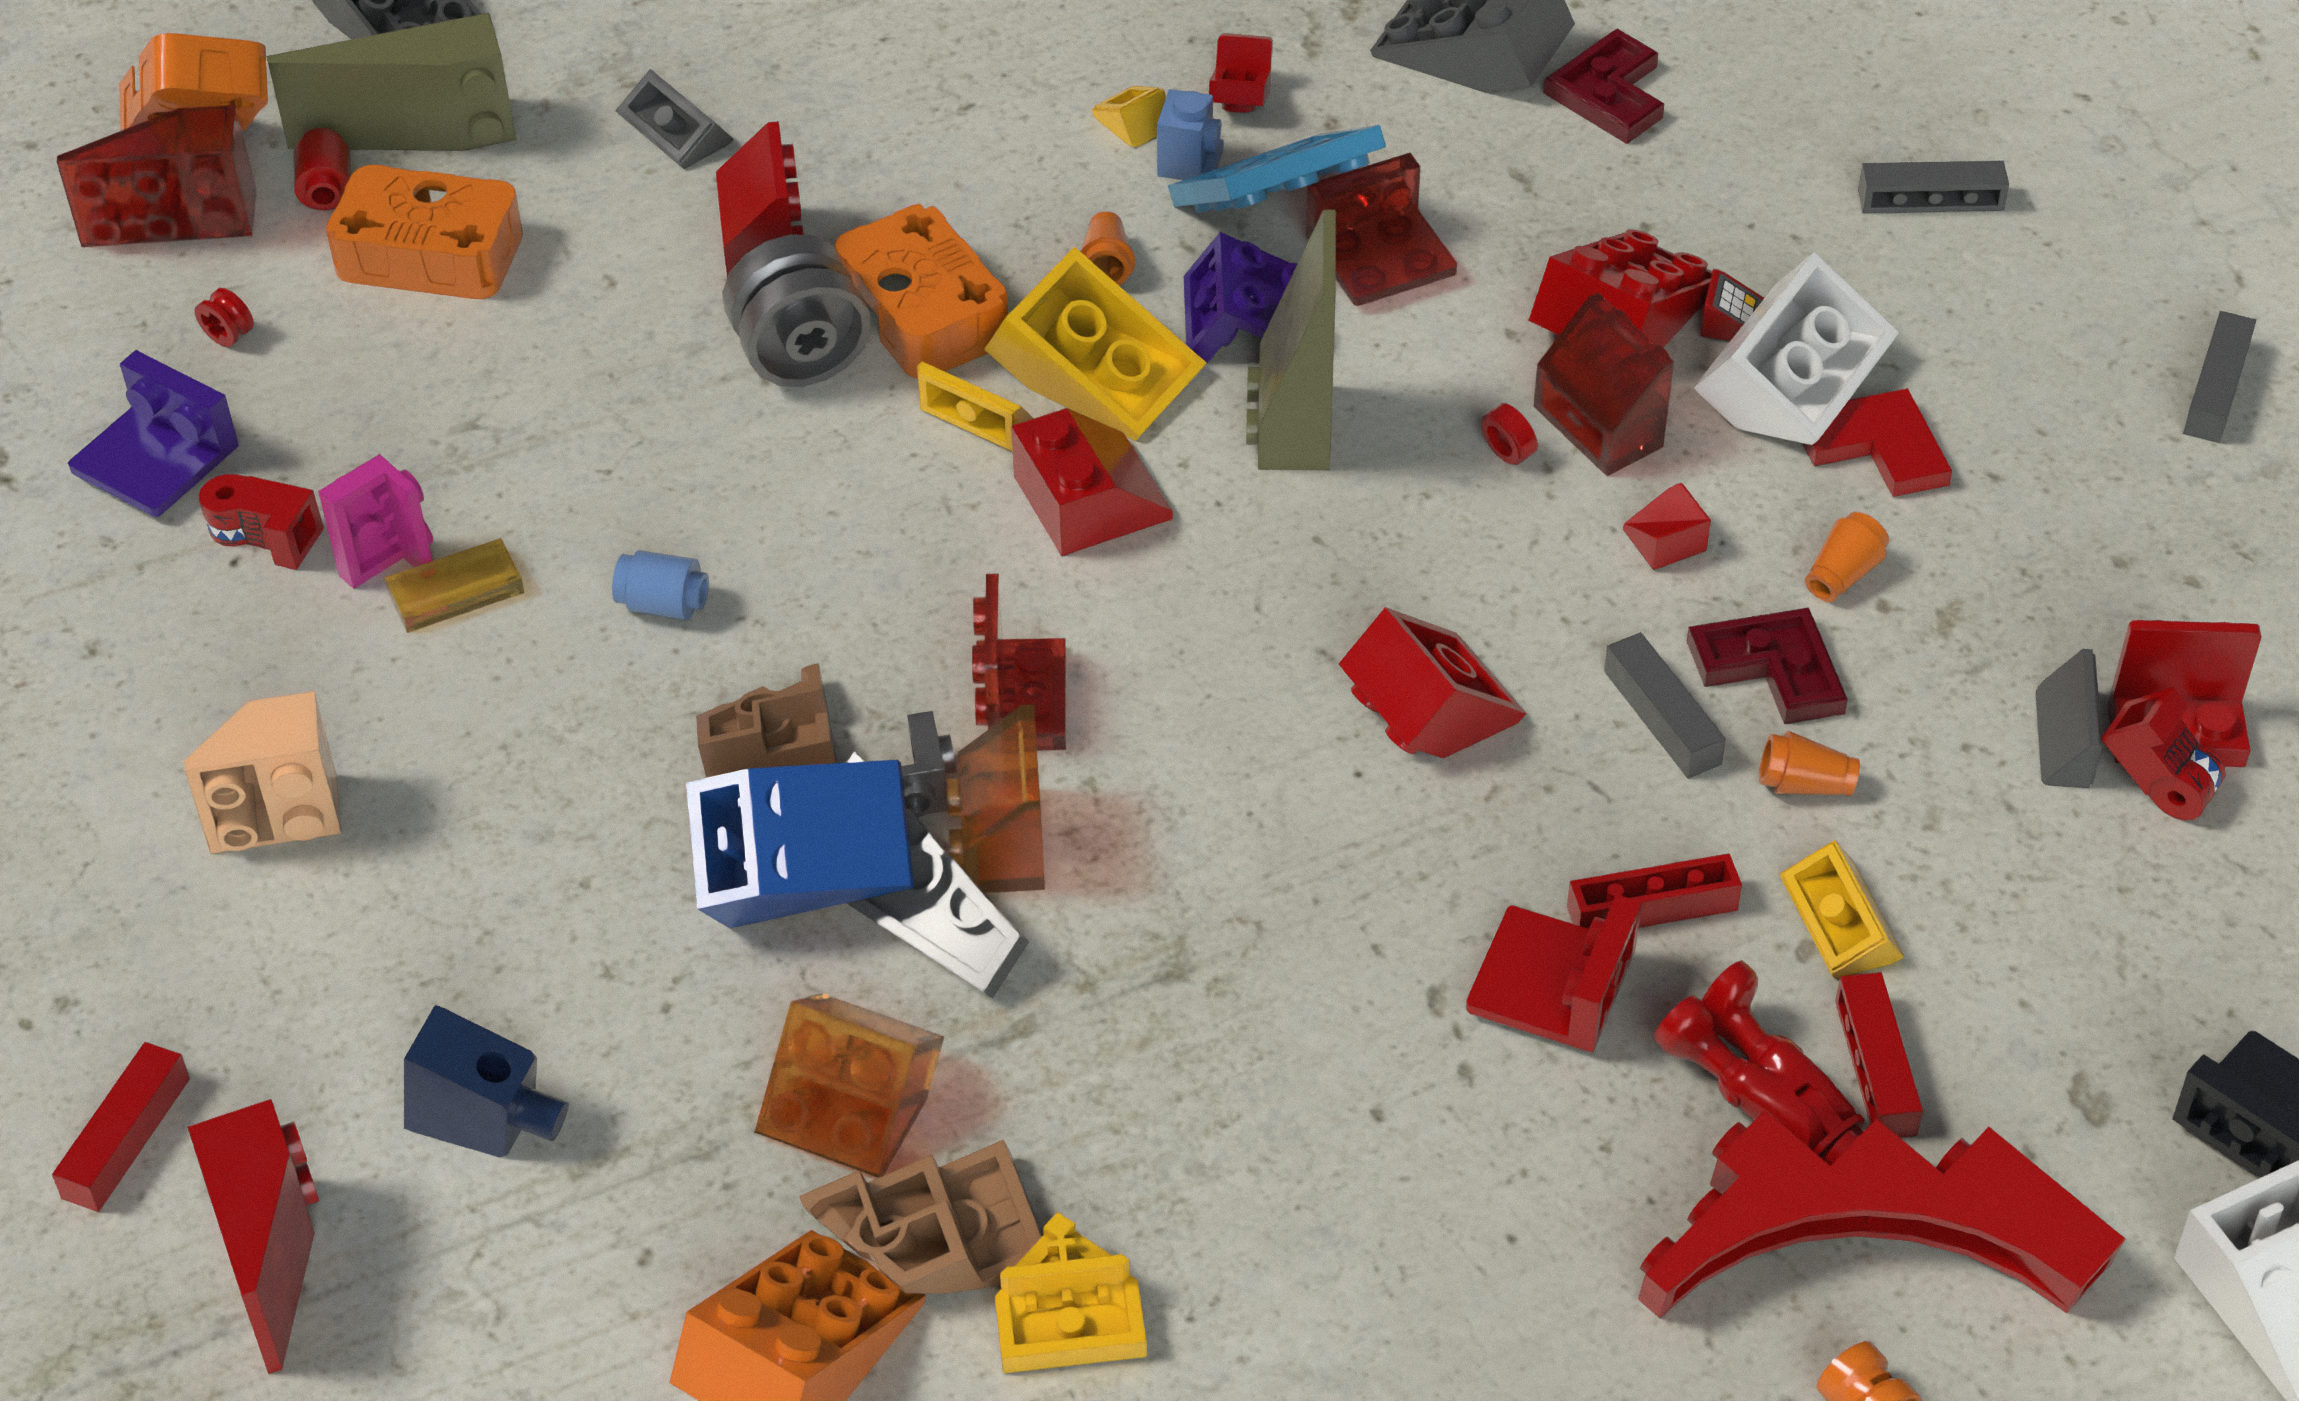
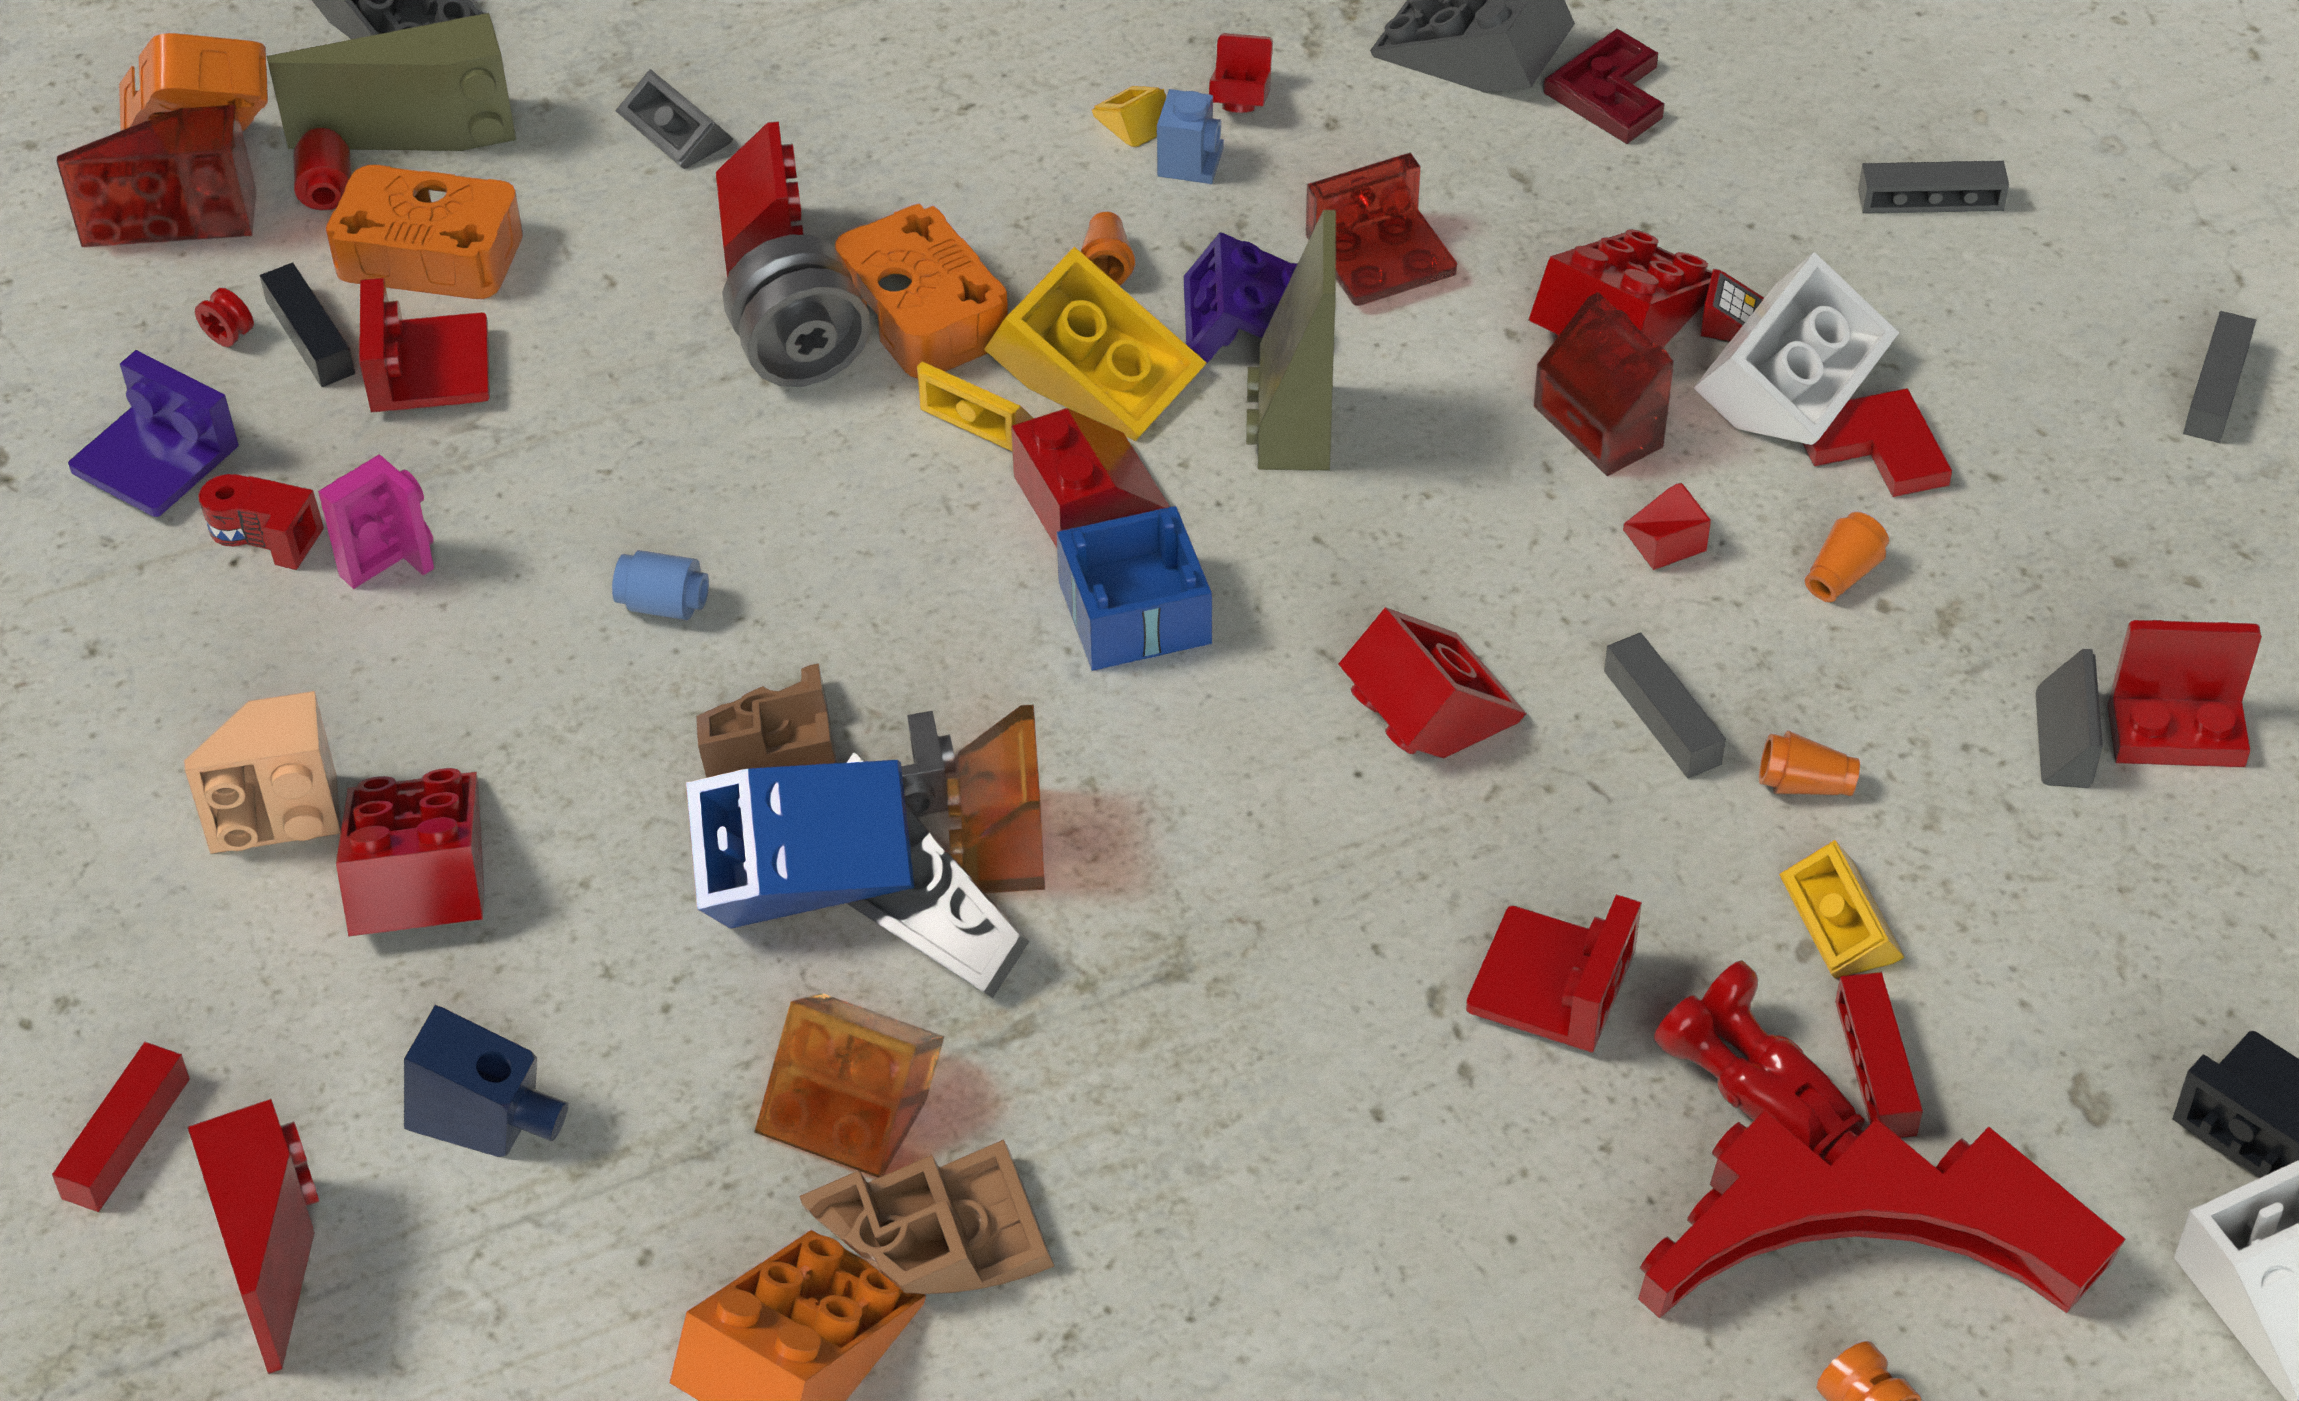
clear yellow tile [384,538,524,633] -> none
clear red bracket [972,573,1066,751] -> none
yellow slope [995,1212,1147,1374] -> none
dark azure plate [1168,125,1386,213] -> none
red tile [1481,403,1538,465] -> none
red piece [1567,853,1742,929] -> none
dark red tile [1687,607,1848,724] -> none
red leg [2101,687,2226,820] -> none
none -> black piece [259,262,355,387]
none -> red slope [336,768,484,937]
none -> red bracket [359,278,490,413]
none -> blue container [1057,506,1212,671]

